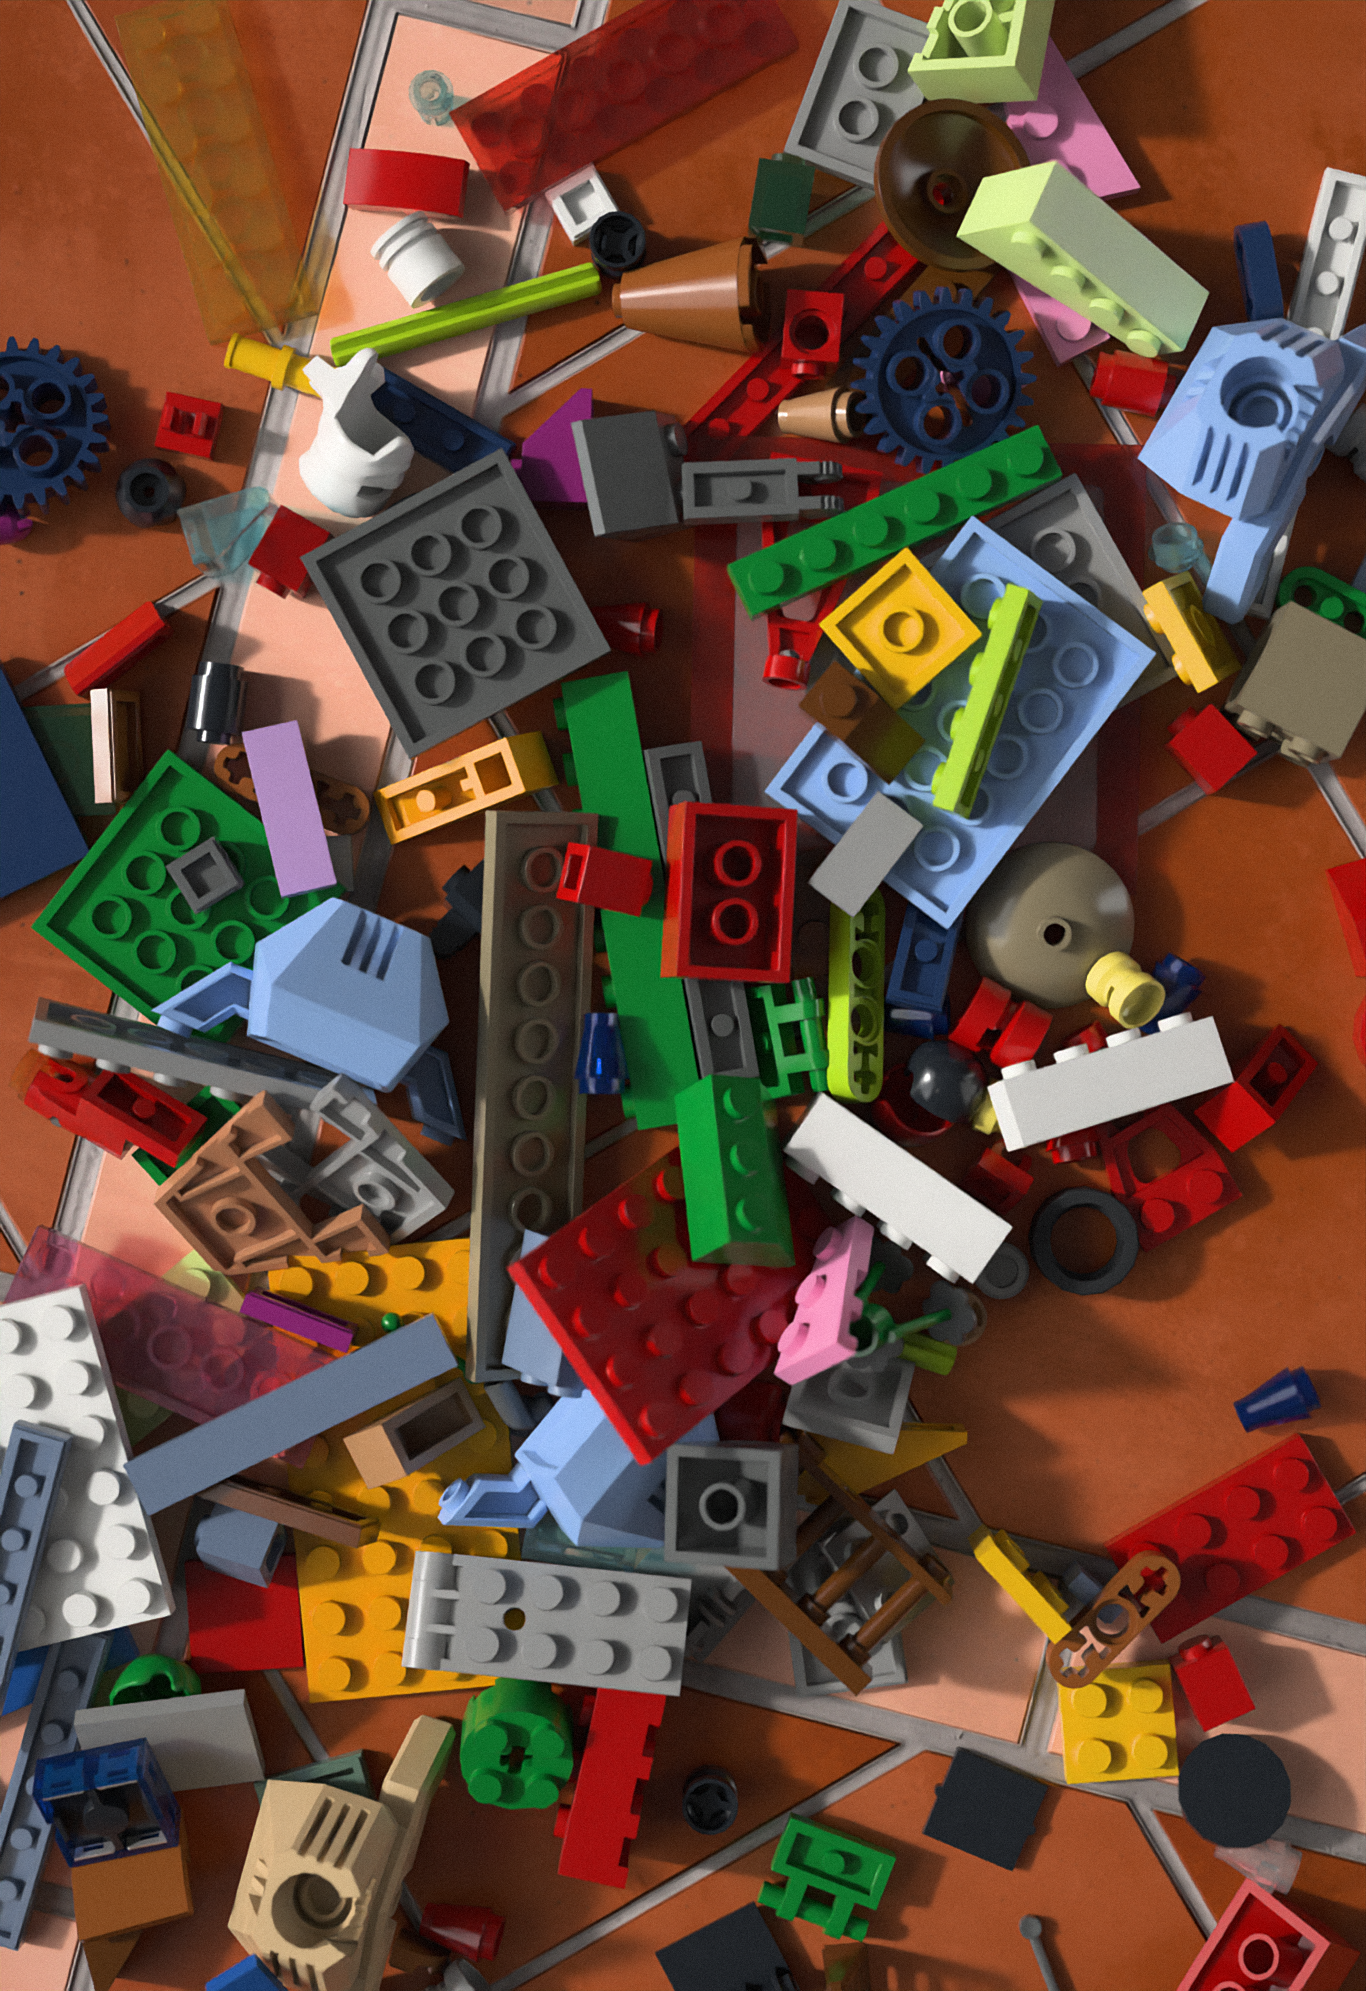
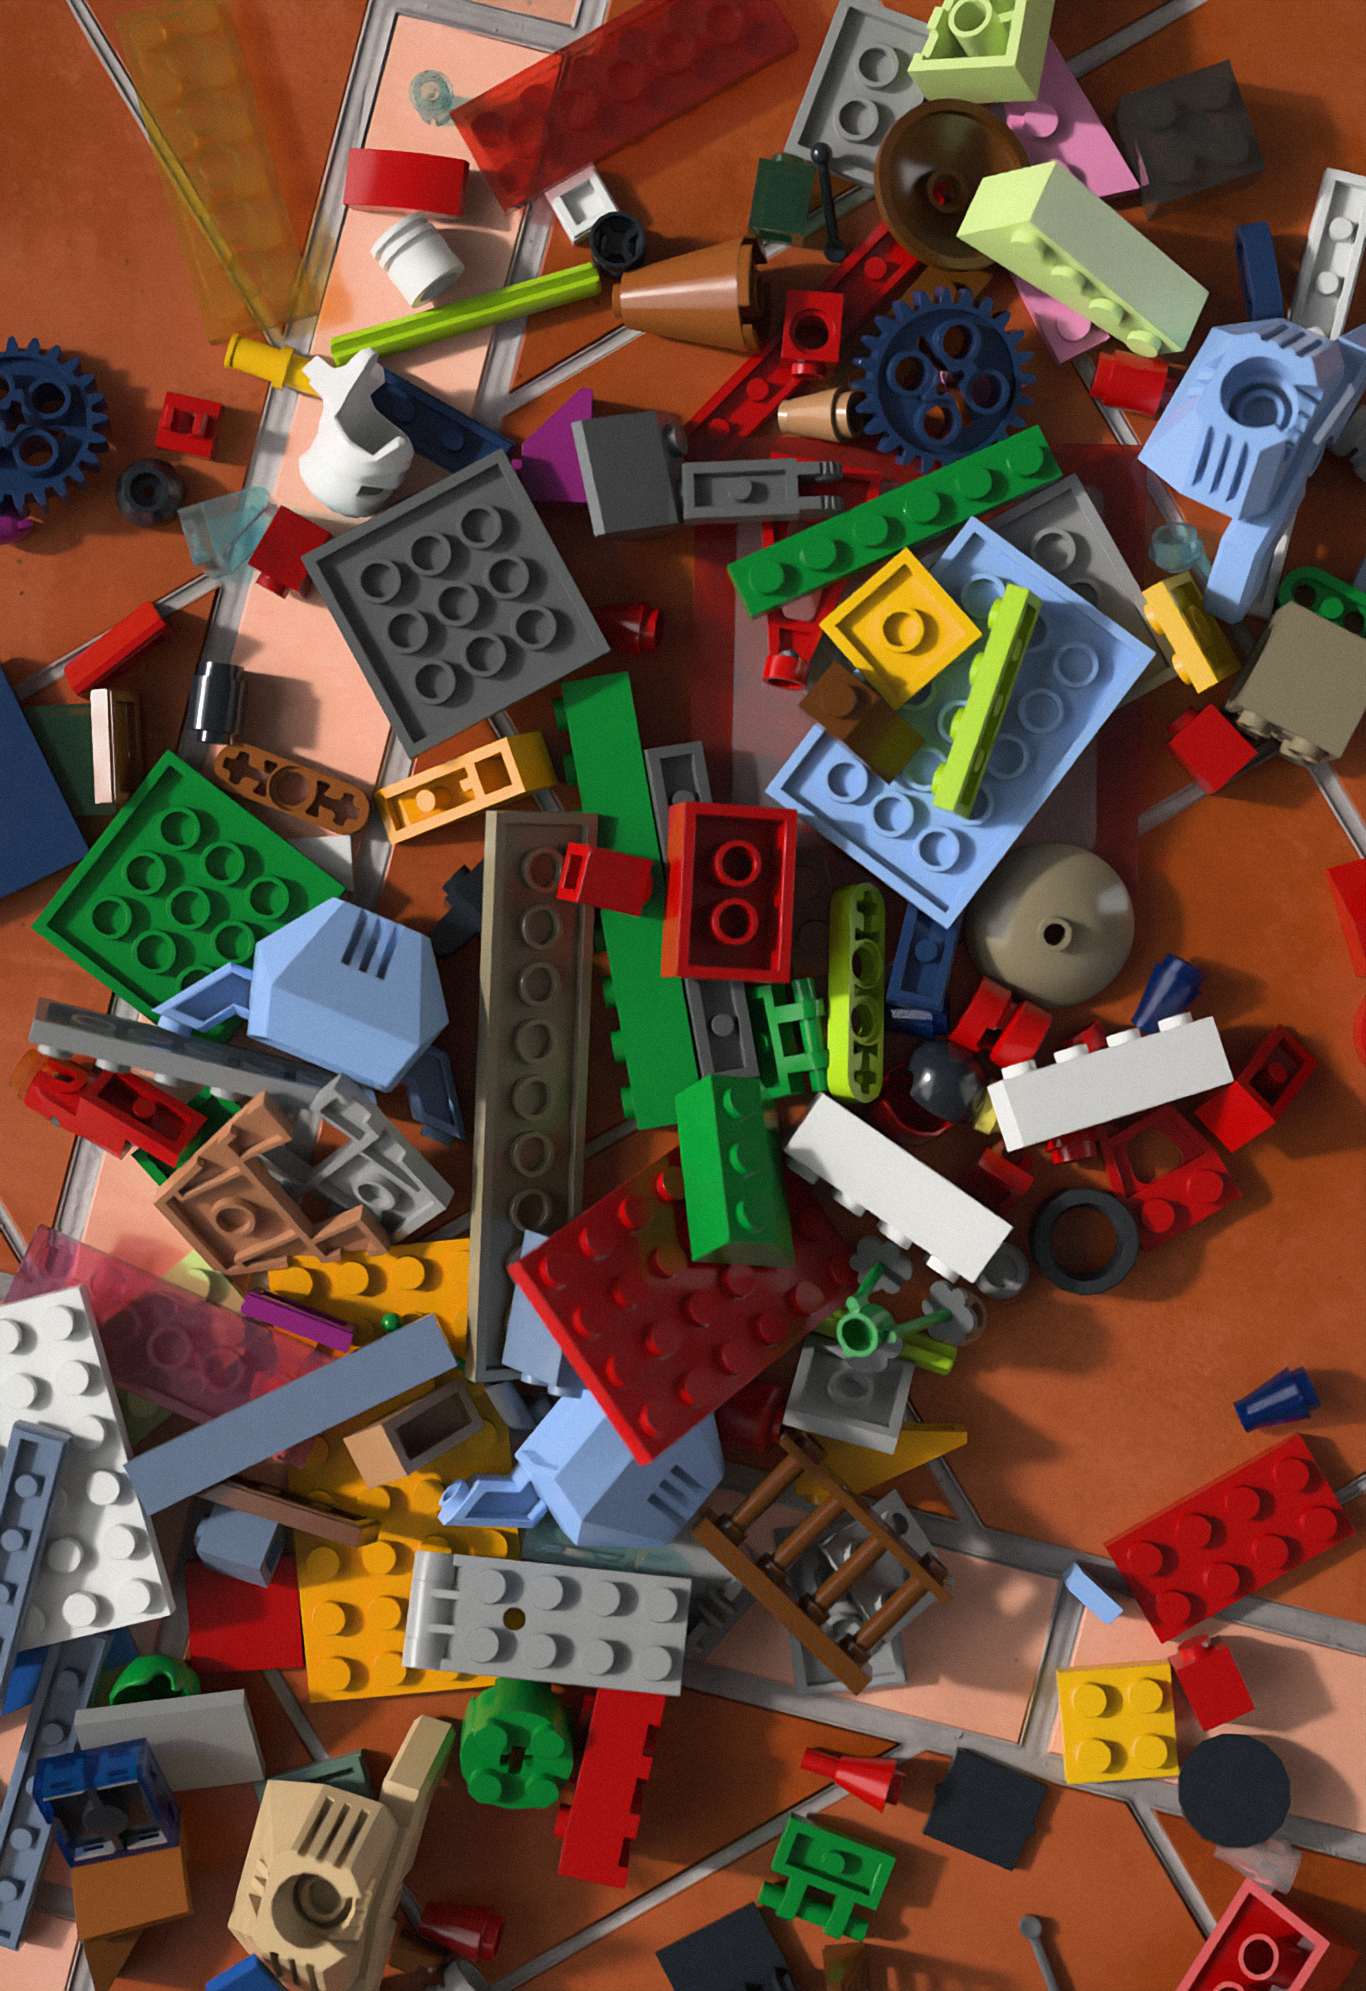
dark grey tile [166,836,247,915] -> none
lavender tile [242,720,337,899] -> none
clear blue cone [573,1013,630,1095] -> none
dark grey slope [664,1440,799,1570] -> none
black wheel [682,1764,738,1835] -> none
bright pink wing [774,1216,874,1385] -> none
light grey tile [808,791,924,918] -> none
yellow plate [967,1523,1072,1645] -> none
dark orange beam [1045,1550,1180,1689] -> none
light yellow wheel [1085,951,1165,1029] -> none
none -> red cone [800,1747,906,1814]
none -> black hinge [810,142,846,263]
none -> clear smoke brick [1111,59,1266,222]

